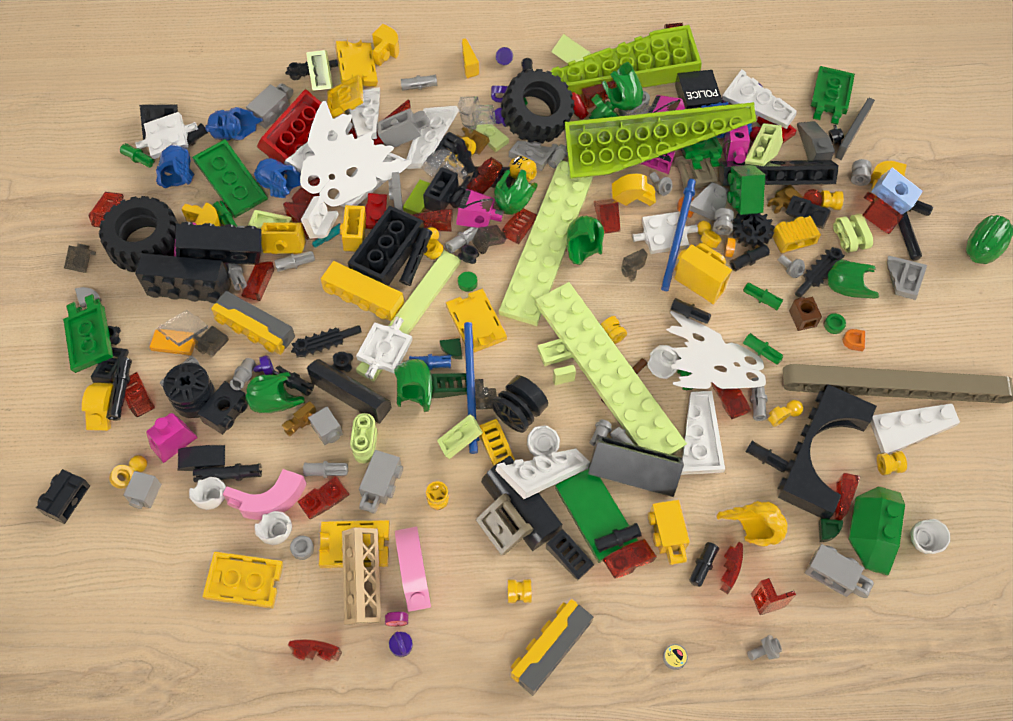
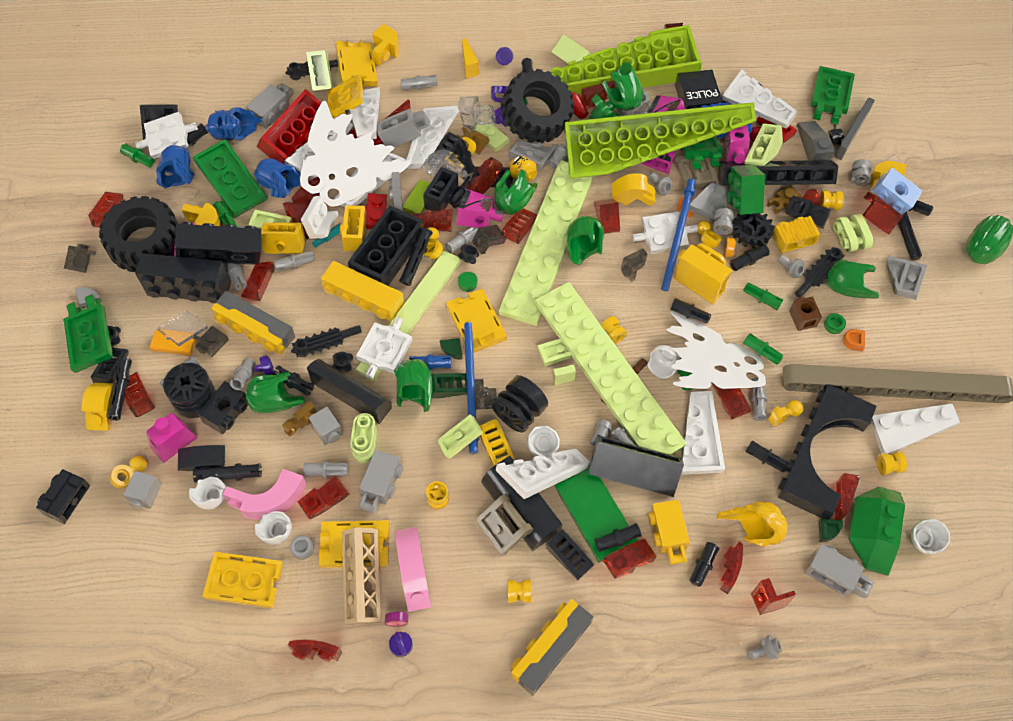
tile [663,644,688,670] -> none

